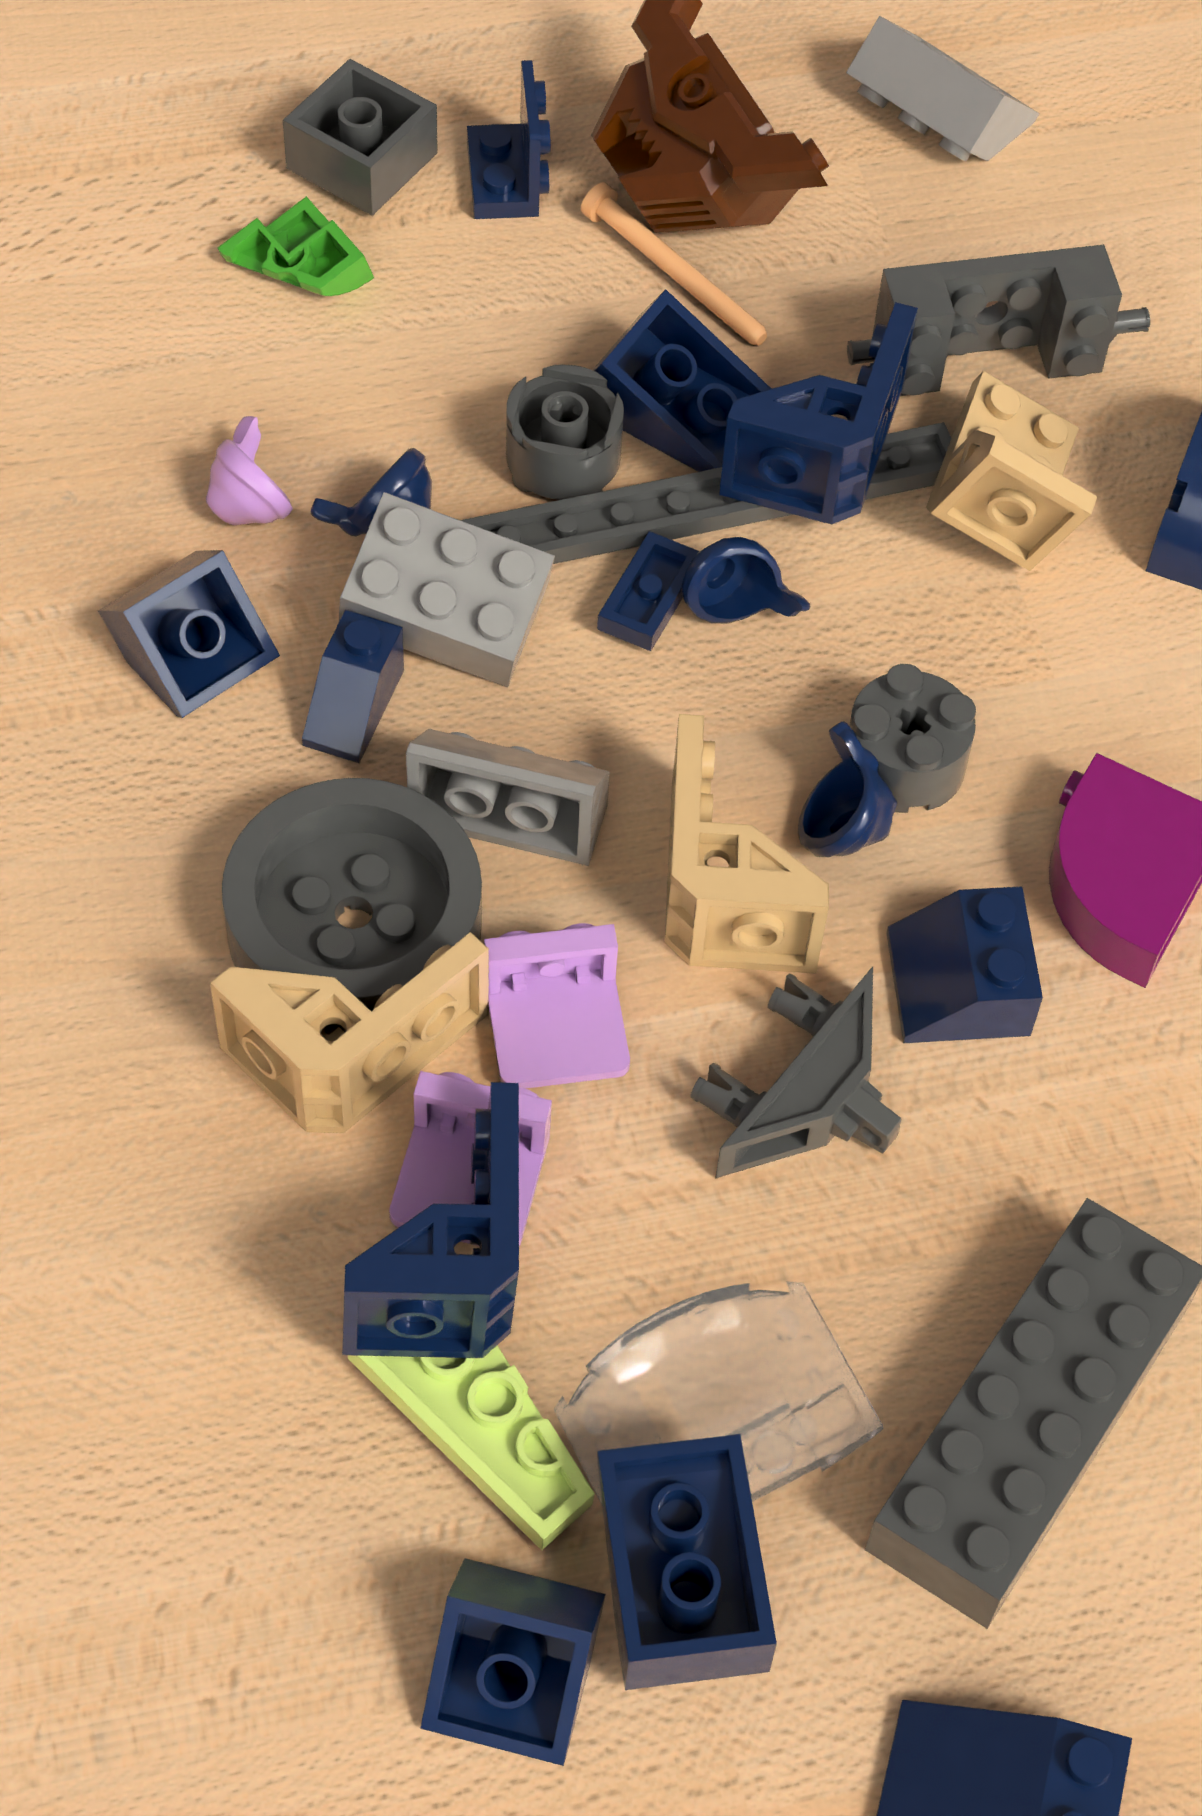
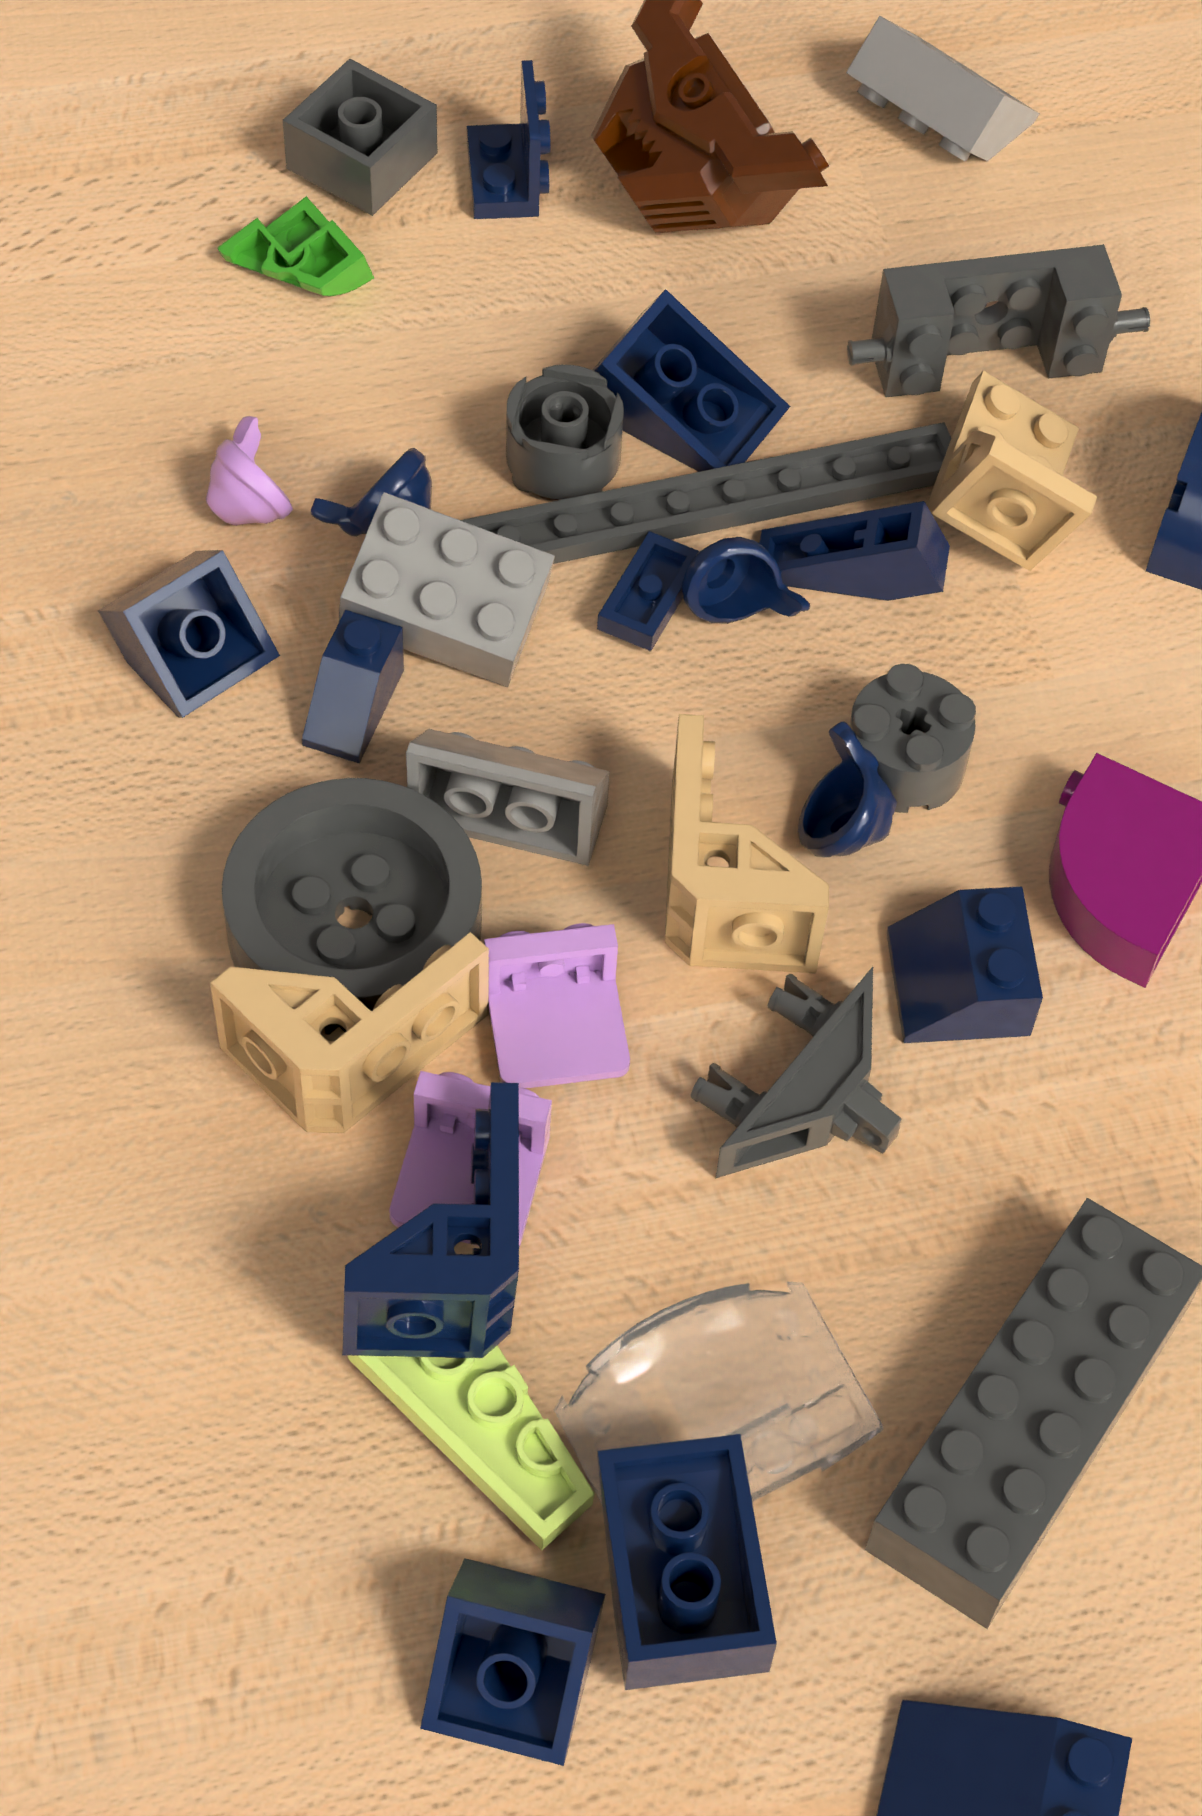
light nougat bar [581,182,767,346] -> none
dark blue bracket [719,302,918,525] -> none
none -> dark blue slope [759,501,950,601]

